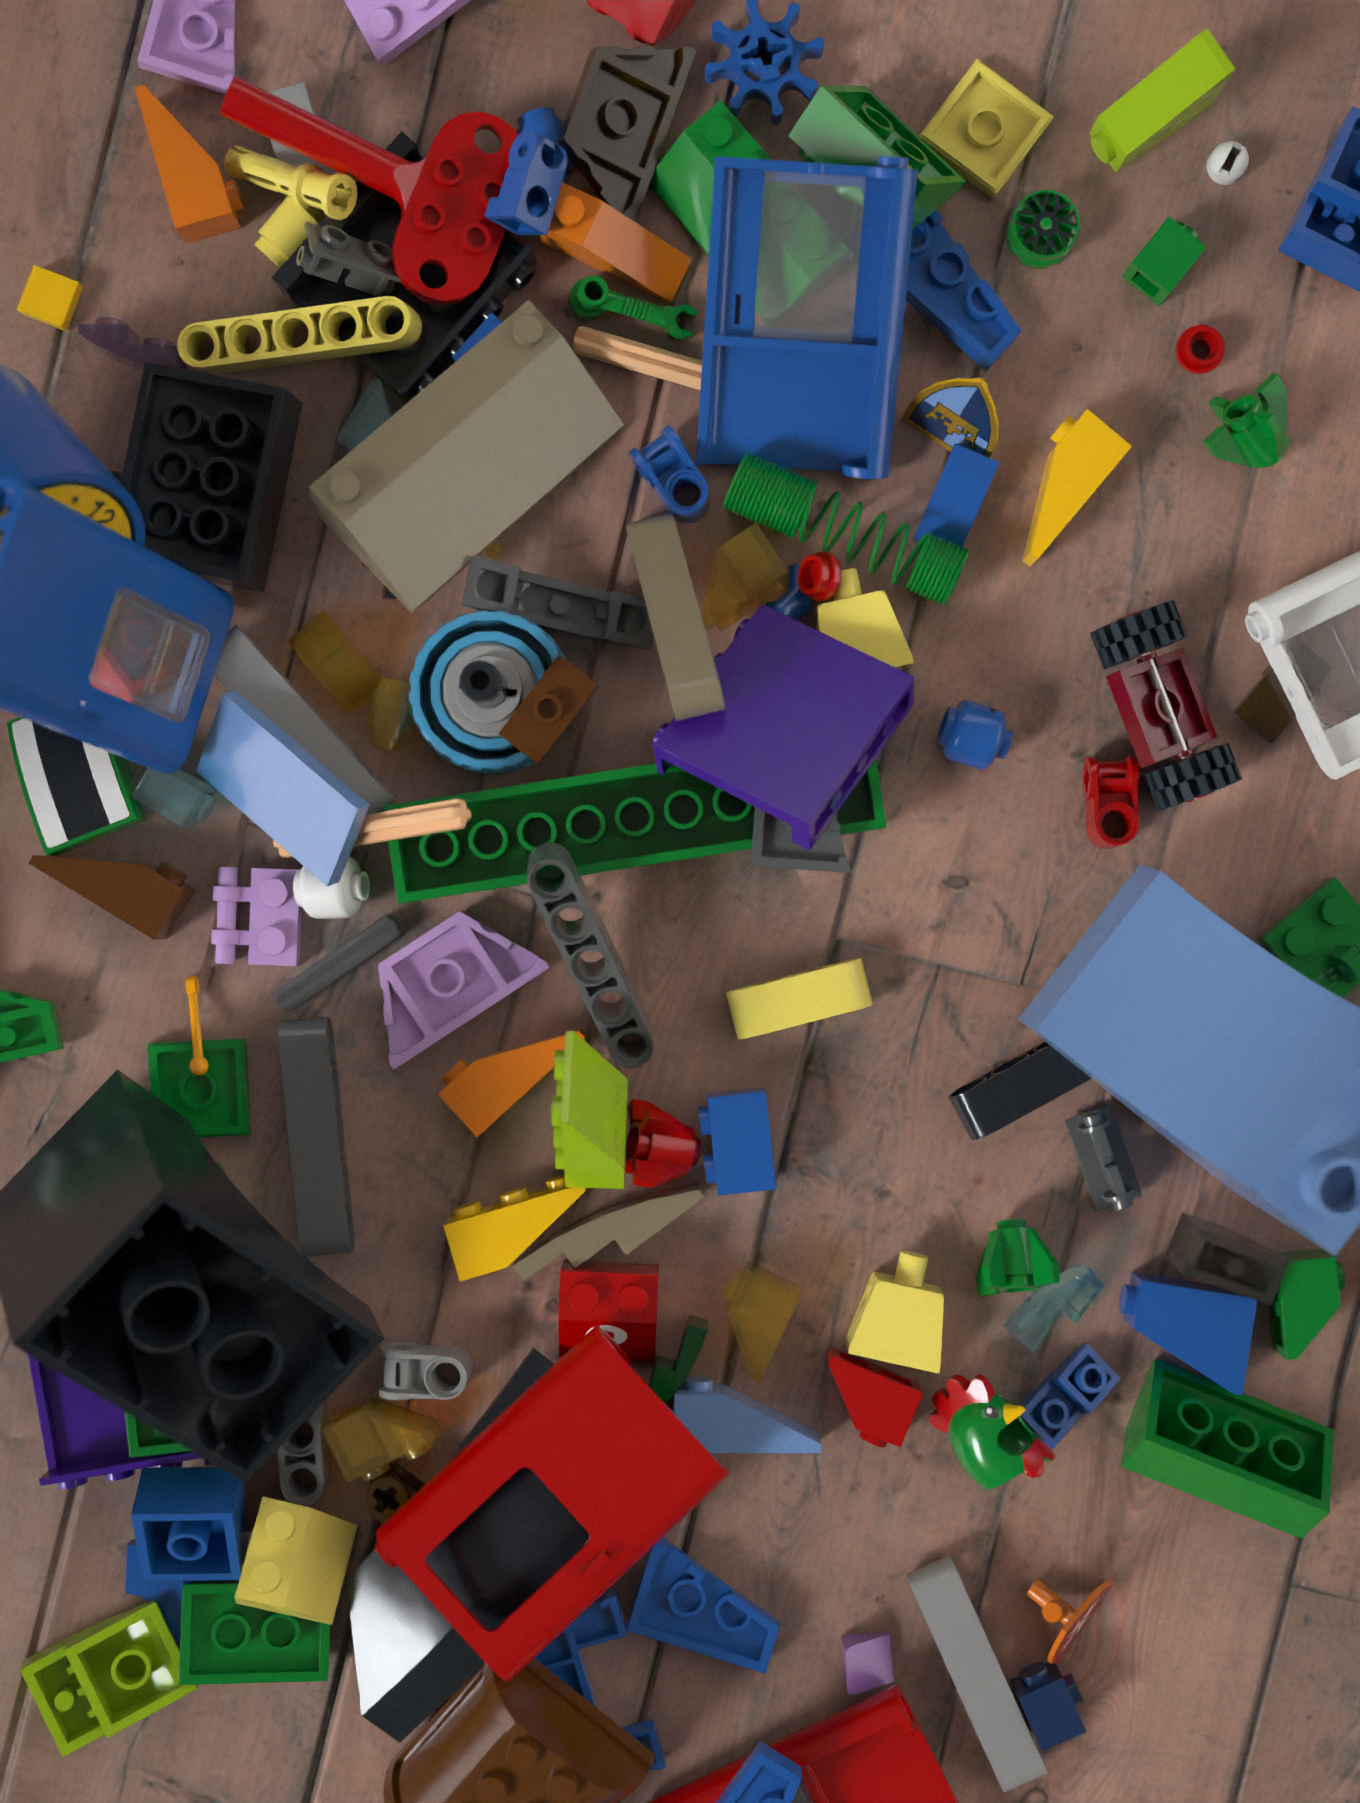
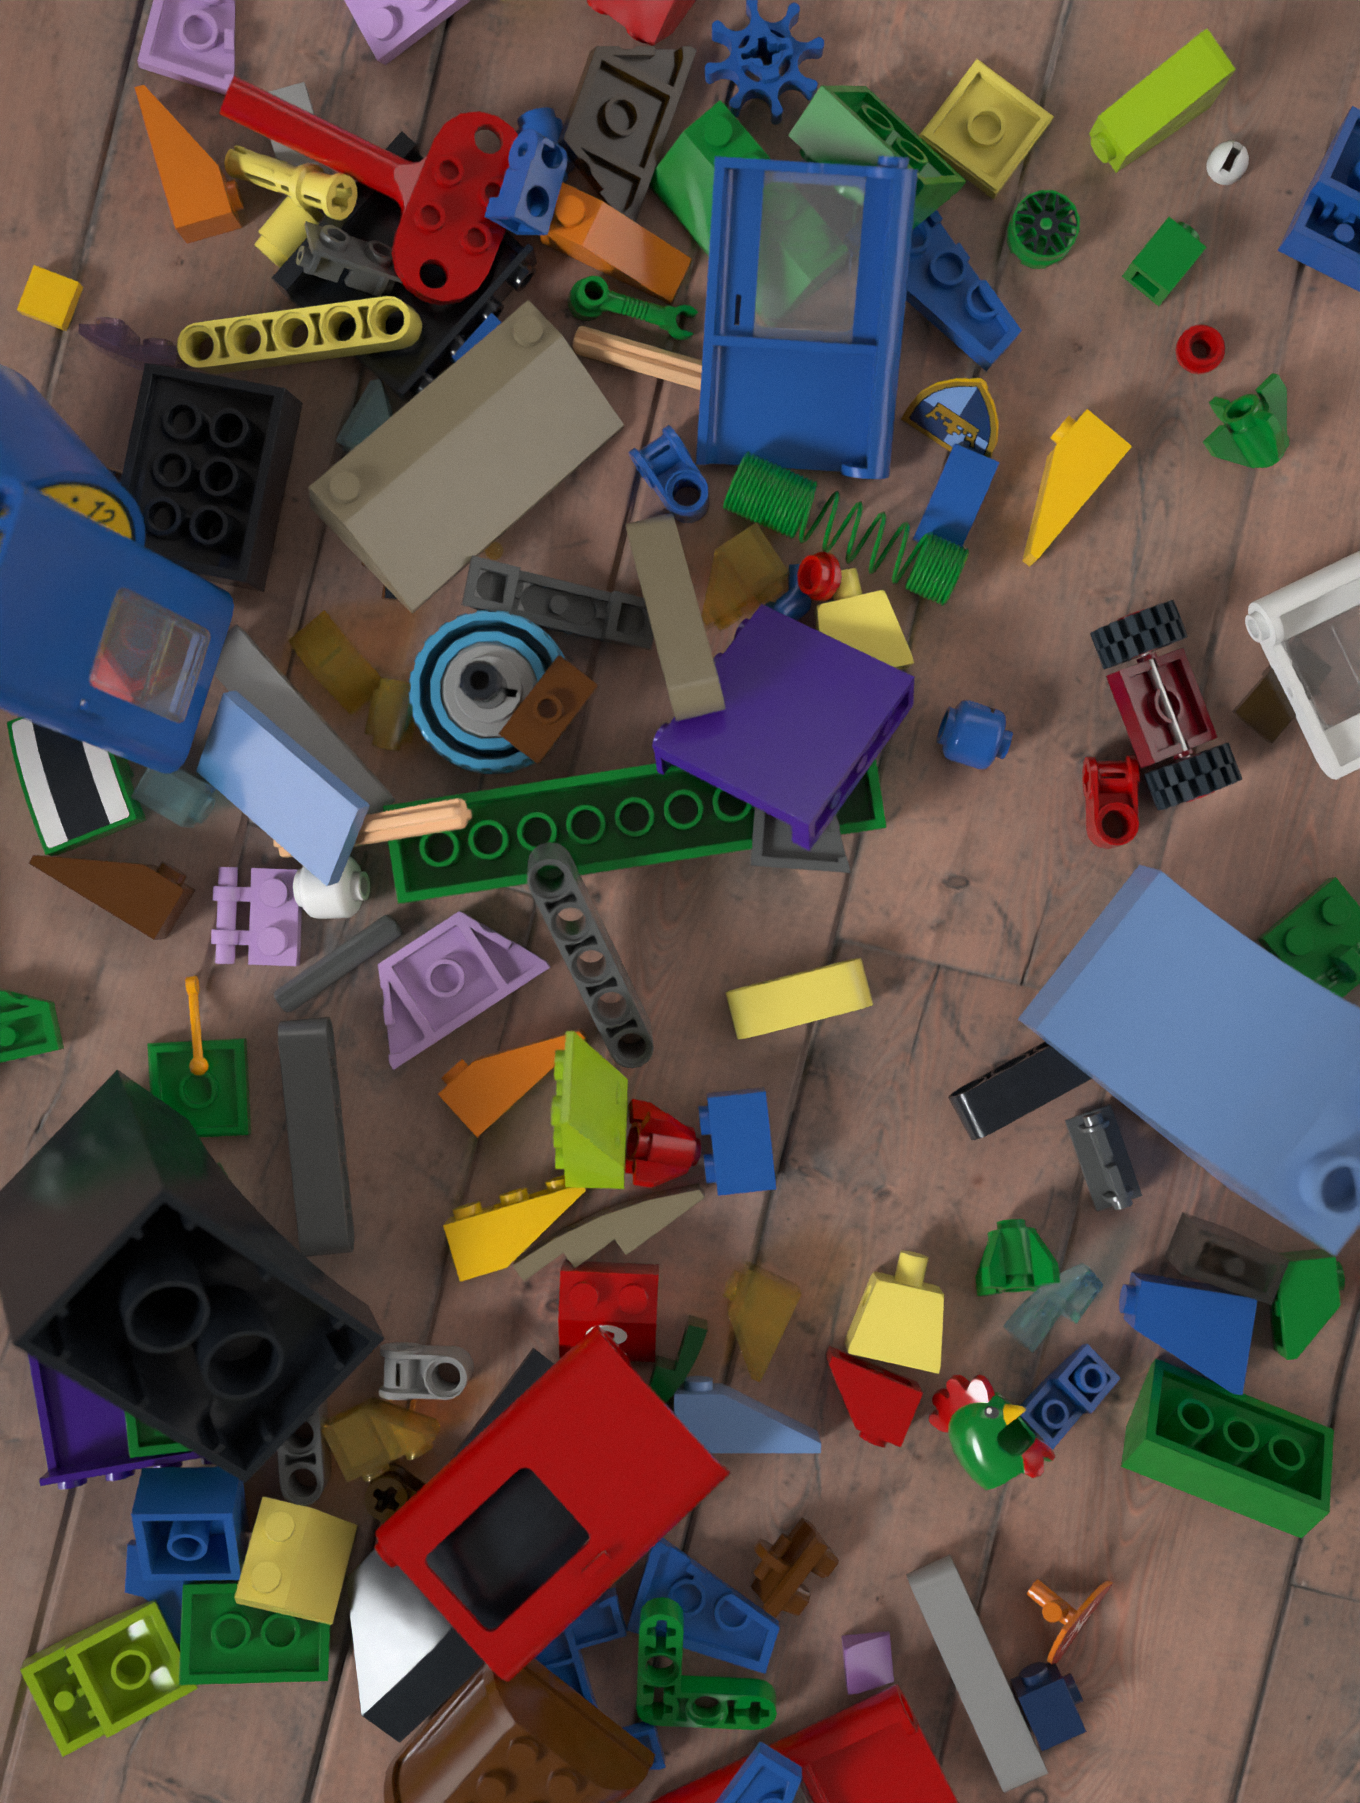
none -> green beam [636,1597,777,1730]
none -> reddish brown hips [751,1517,839,1617]

